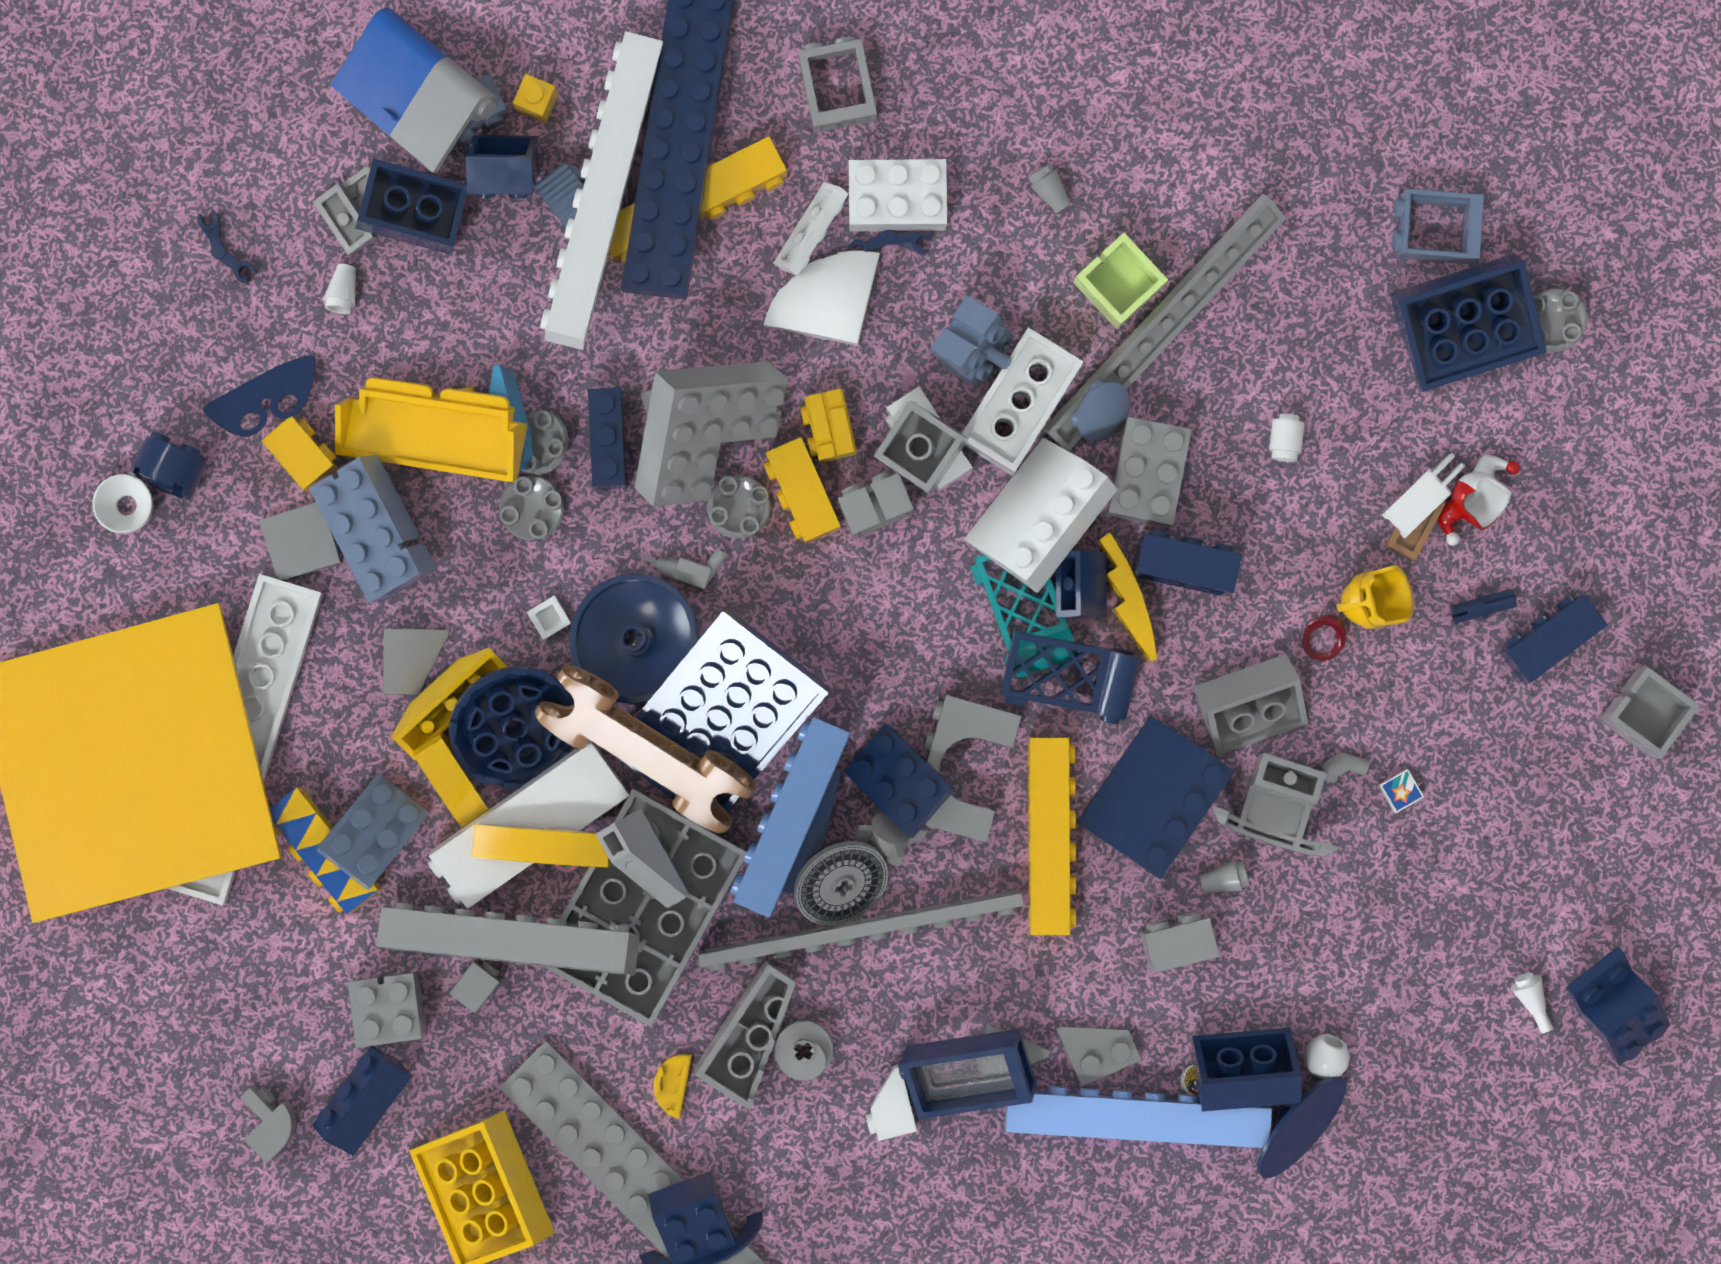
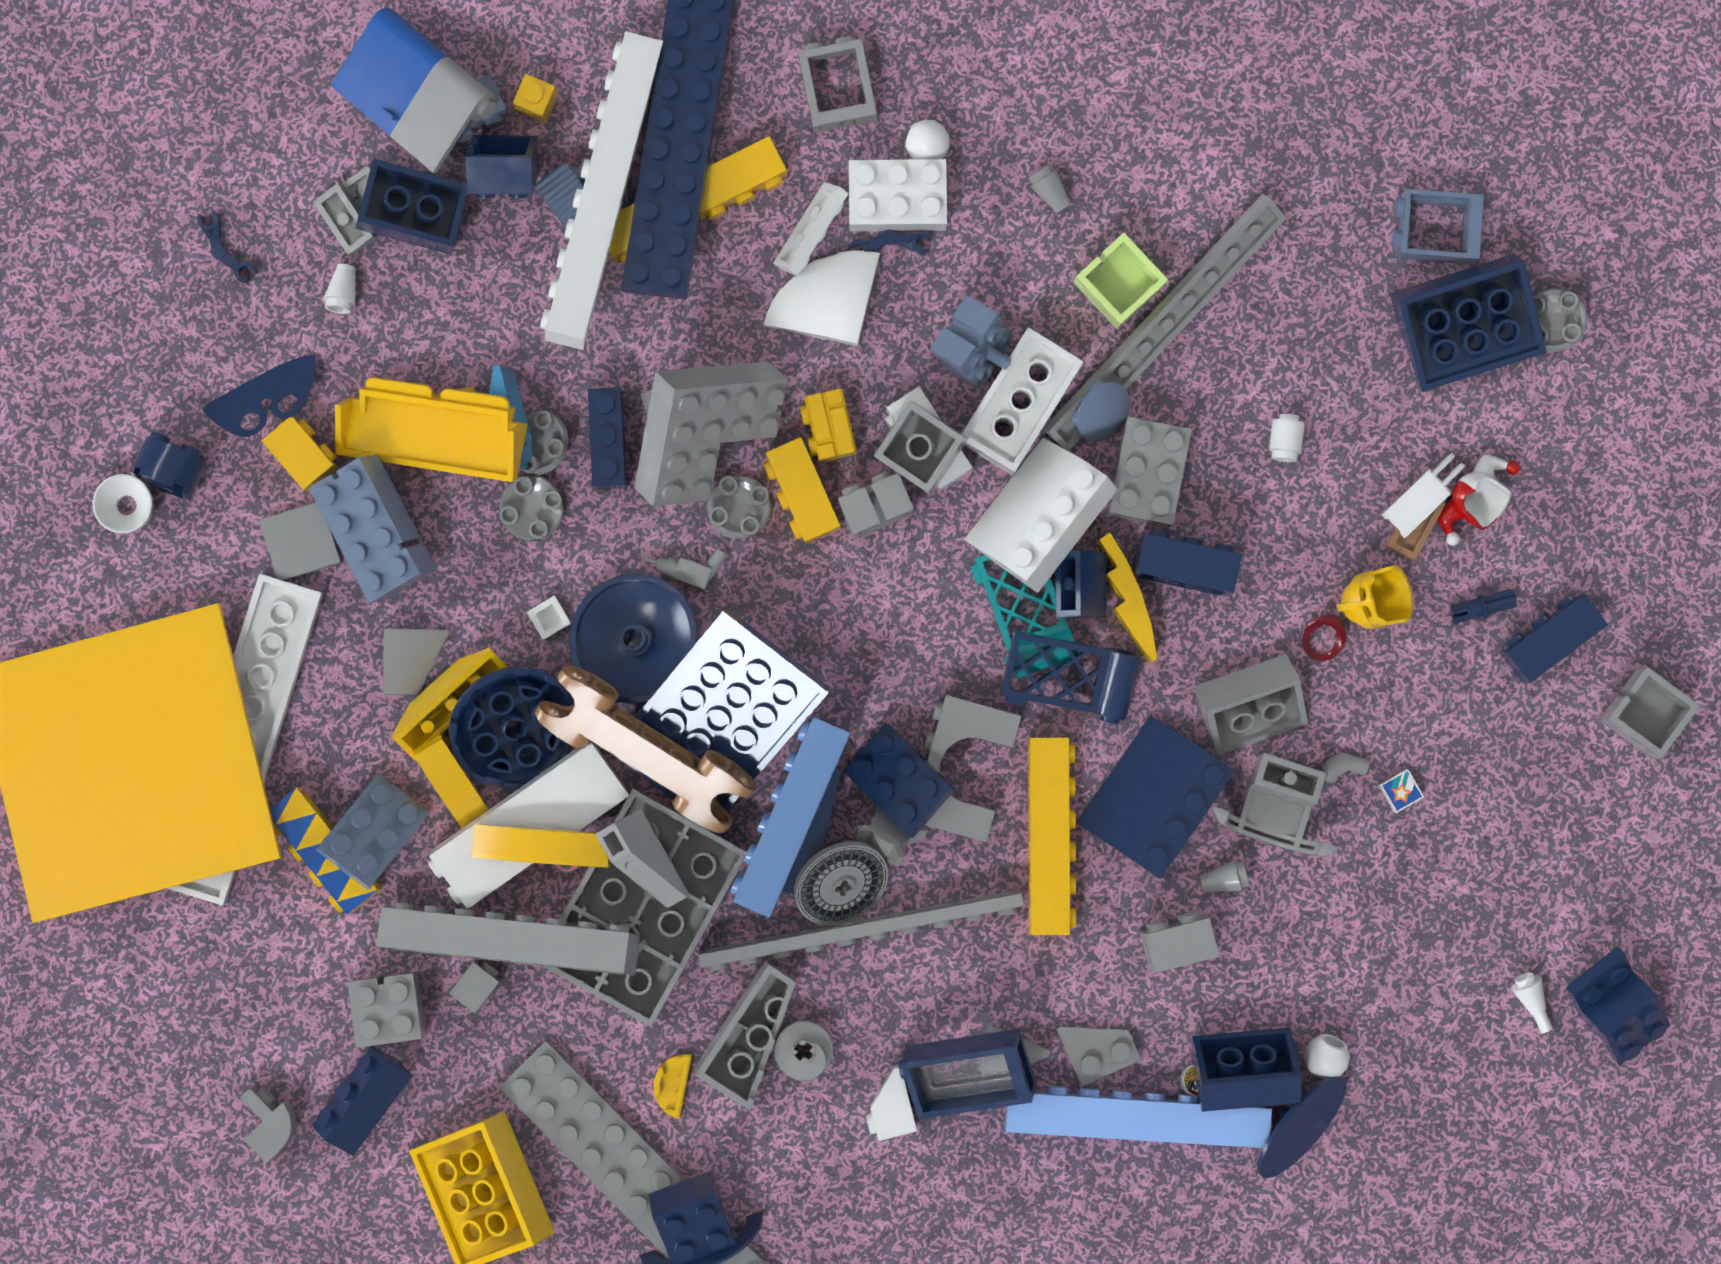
none -> white piece [905,119,950,159]

